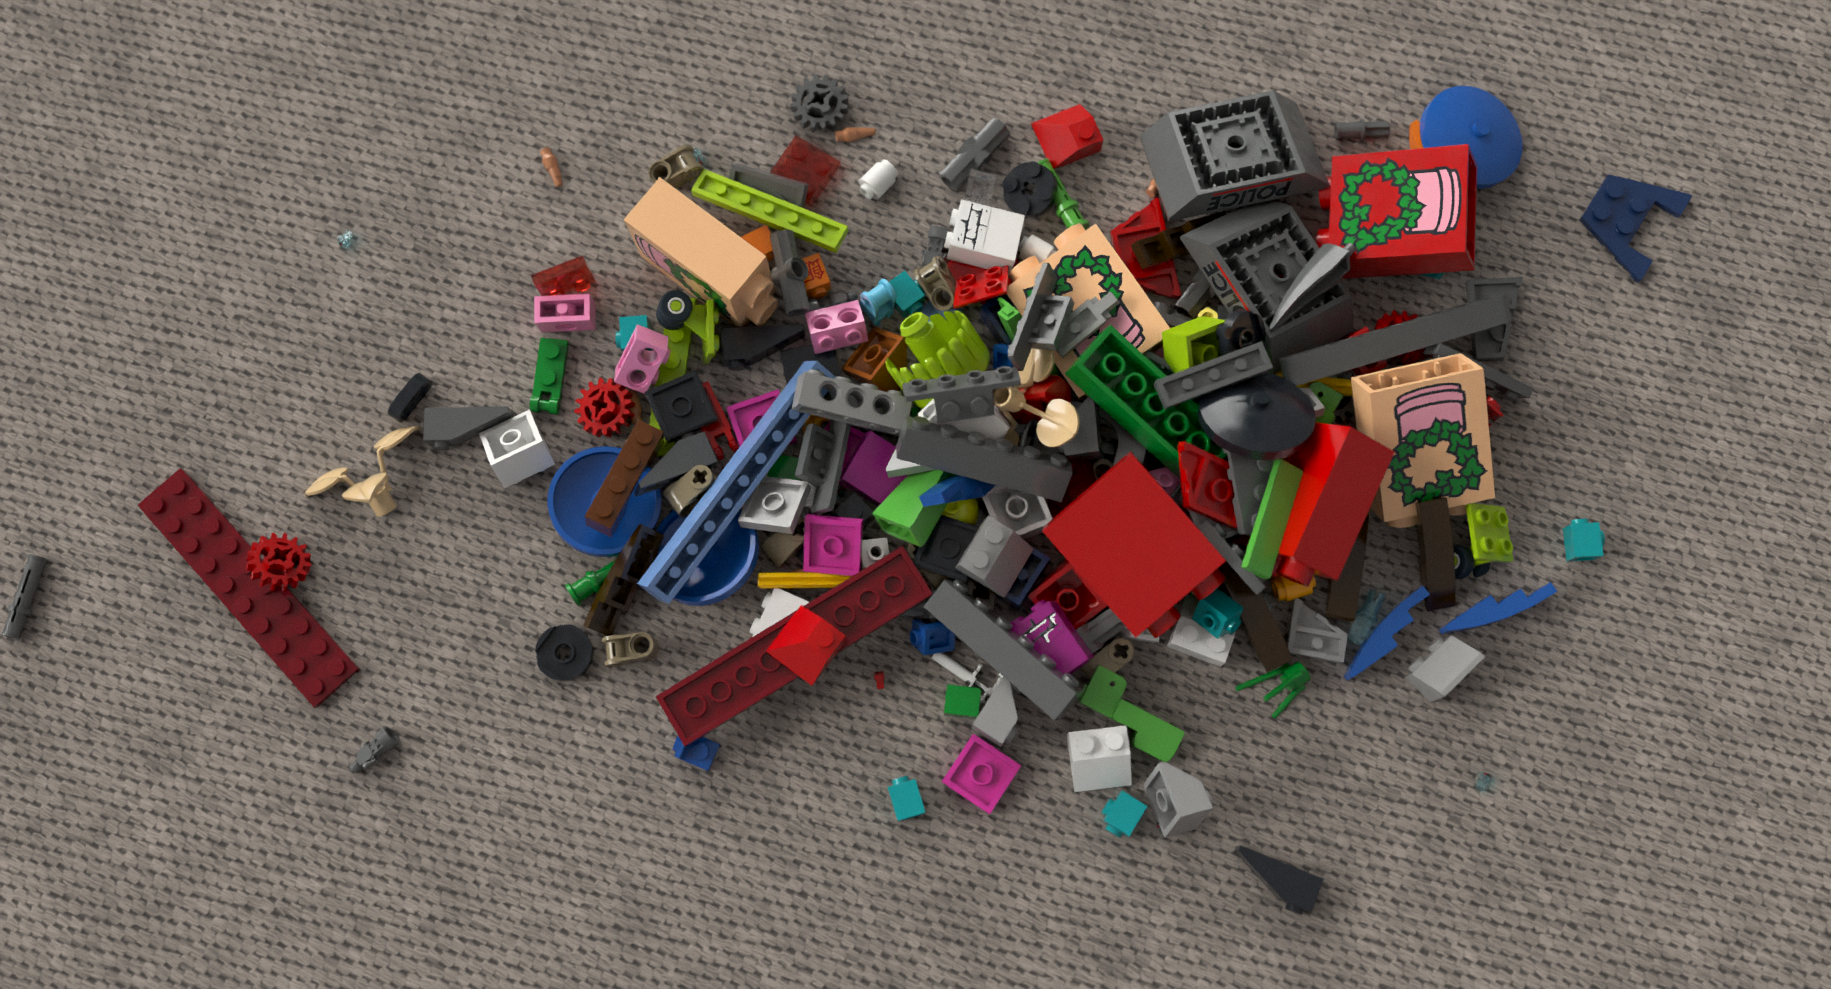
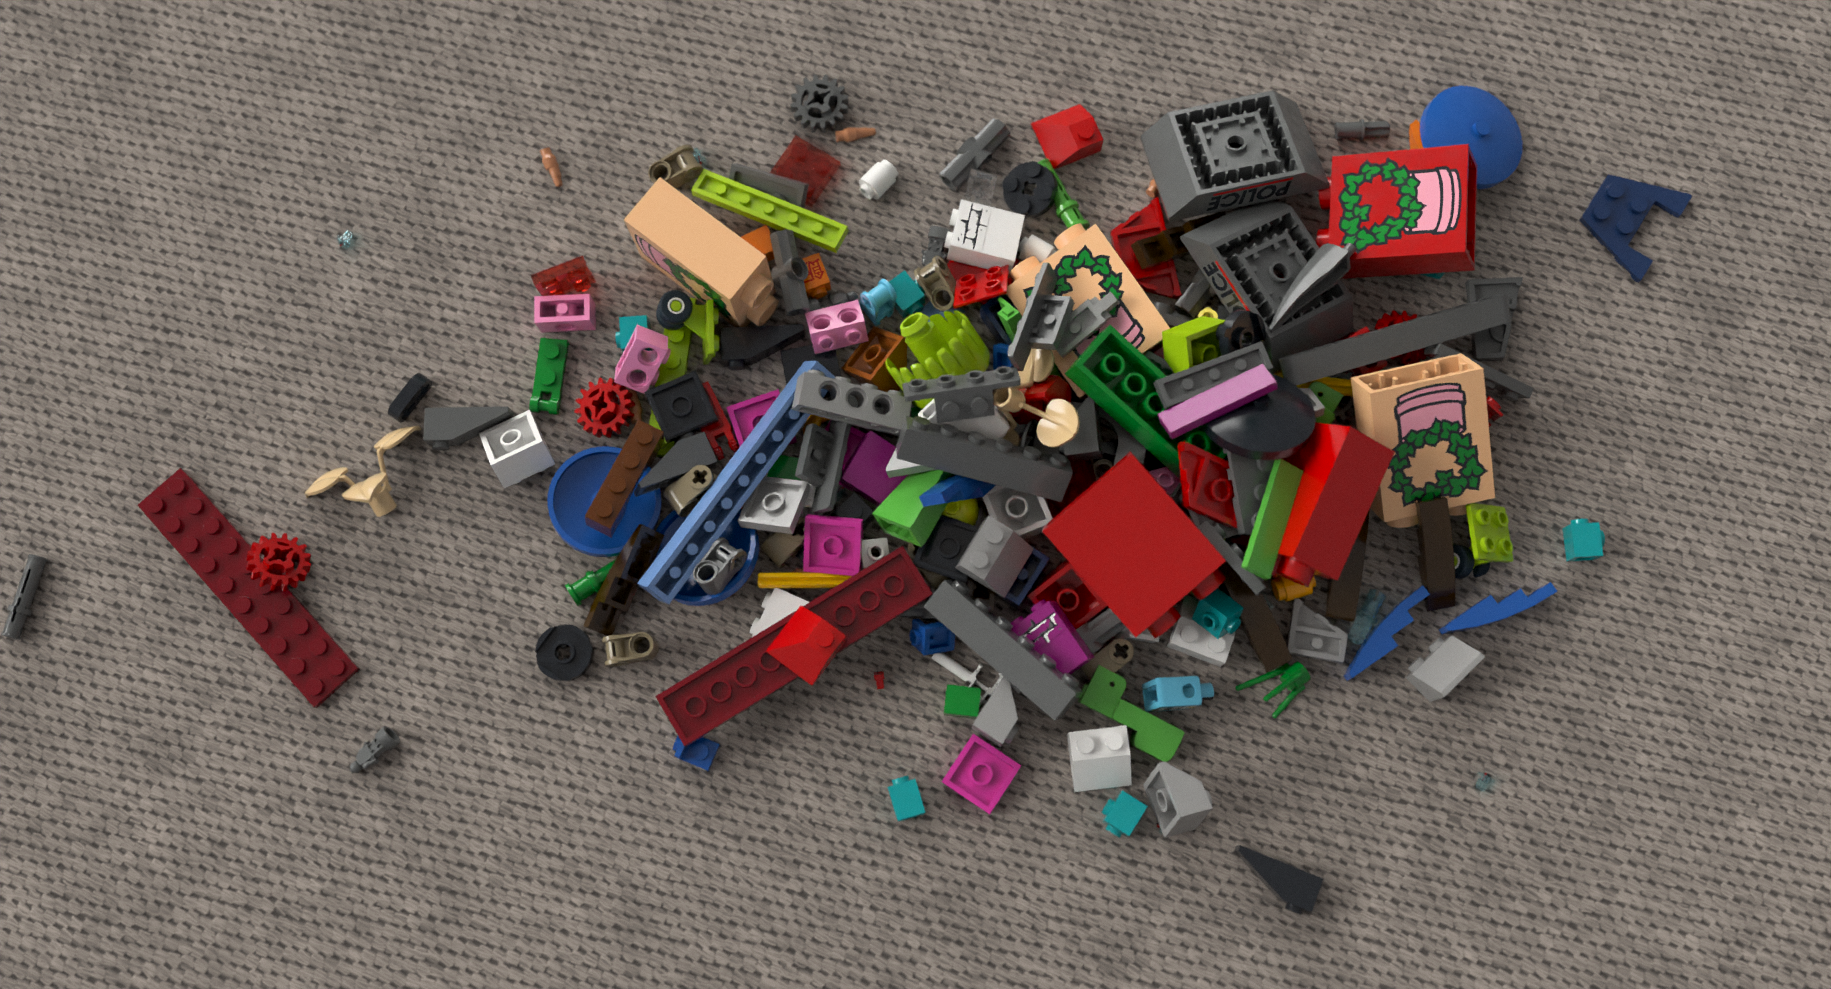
none -> dark grey piece [693,537,747,595]
none -> medium azure torso [1142,676,1214,712]
none -> tile [1158,364,1278,439]

